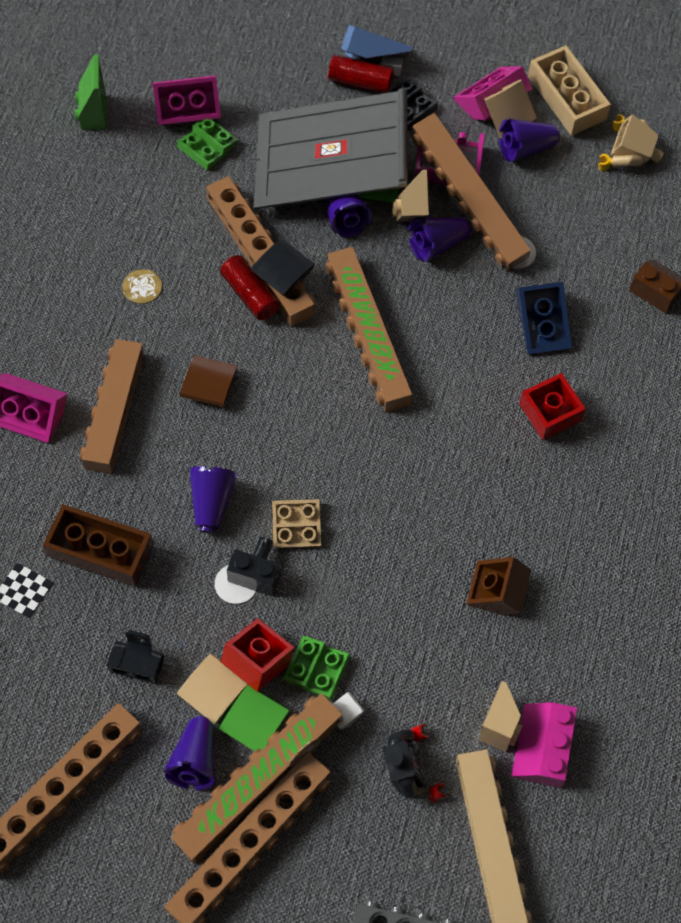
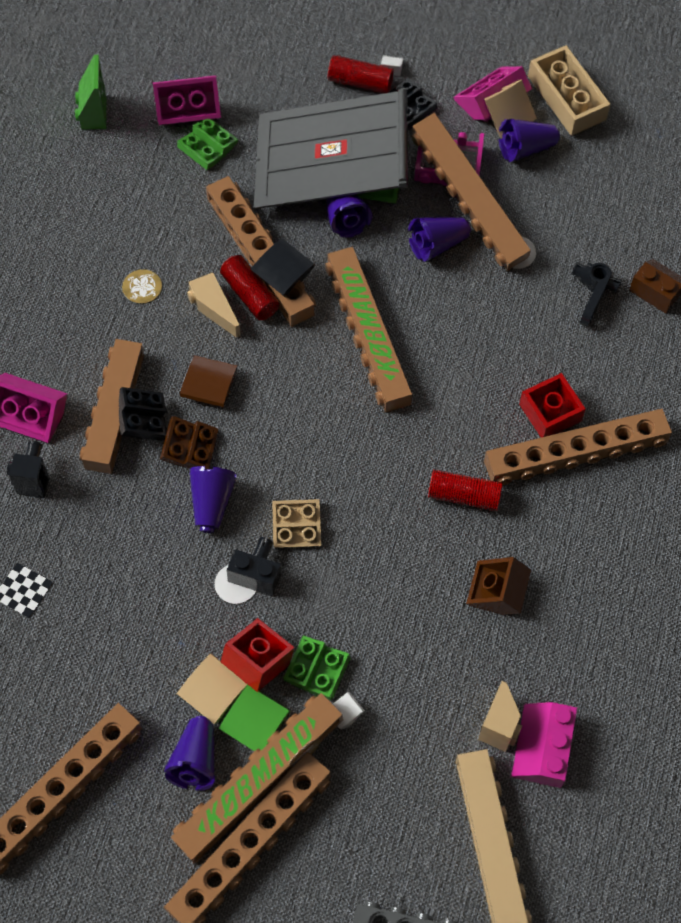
reddish brown brick [43,504,154,587] -> none
black piece [106,629,165,685] -> none
medium blue slope [341,25,413,60] -> none
black torso [382,724,446,803] -> none
tan slope [392,170,429,222] -> none
dark blue slope [515,282,572,355] -> none
tan torso [598,114,664,171] -> none
none -> black brick [7,441,50,498]
none -> black slope [119,387,167,441]
none -> reddish brown slope [160,416,219,470]
none -> tan slope [187,273,241,338]
none -> red piece [428,469,503,511]
none -> medium nougat brick [484,409,672,485]
none -> black piece [571,262,622,327]

